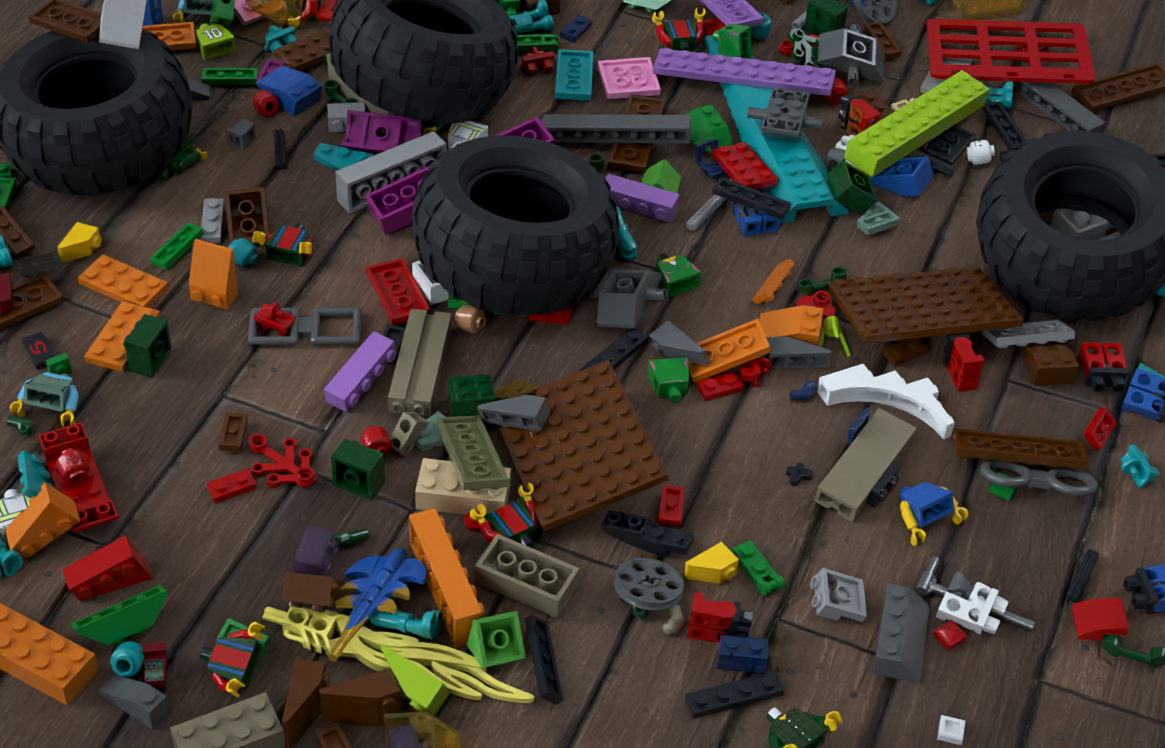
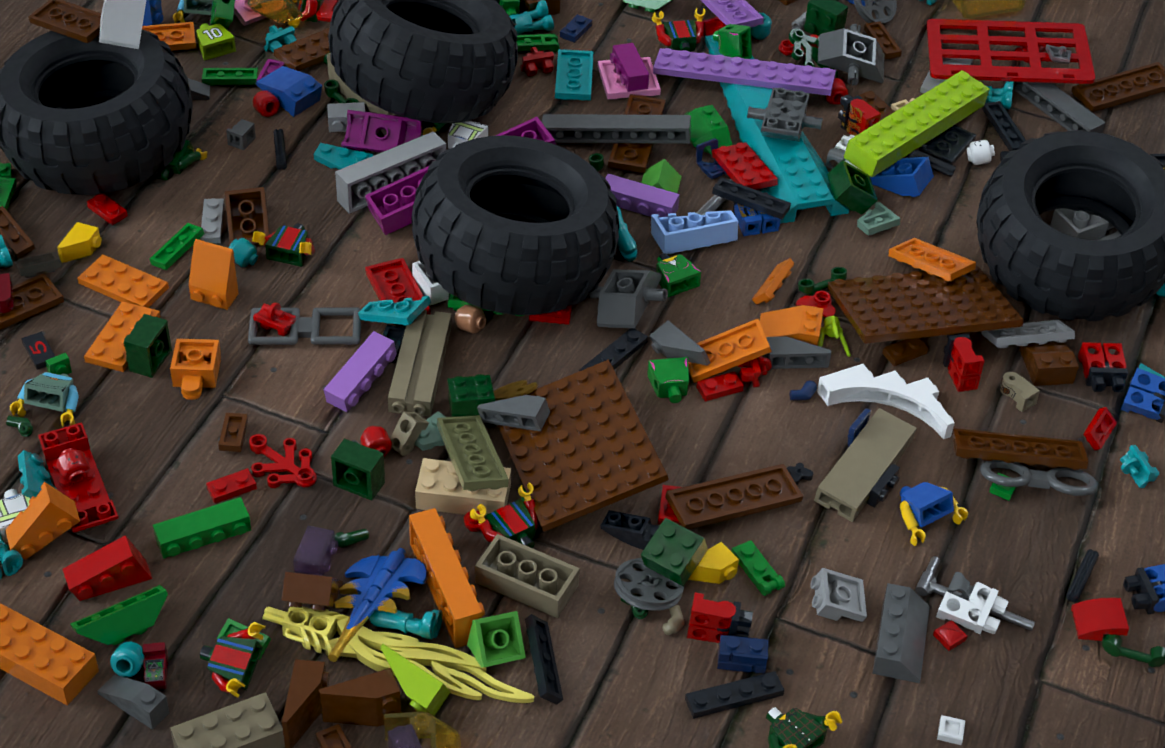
none -> red plate [87,193,128,225]
none -> green brick [153,497,252,559]
none -> orange brick [170,339,221,400]
none -> teal wing [358,296,431,326]
none -> magenta brick [610,43,649,92]
none -> dark green brick [641,518,708,587]
none -> light blue wedge [651,210,738,254]
none -> reddish brown plate [665,464,804,530]
none -> orange plate [889,238,976,281]
none -> dark tan leg [1000,372,1040,412]
none -> flat silver piece [1046,44,1071,64]

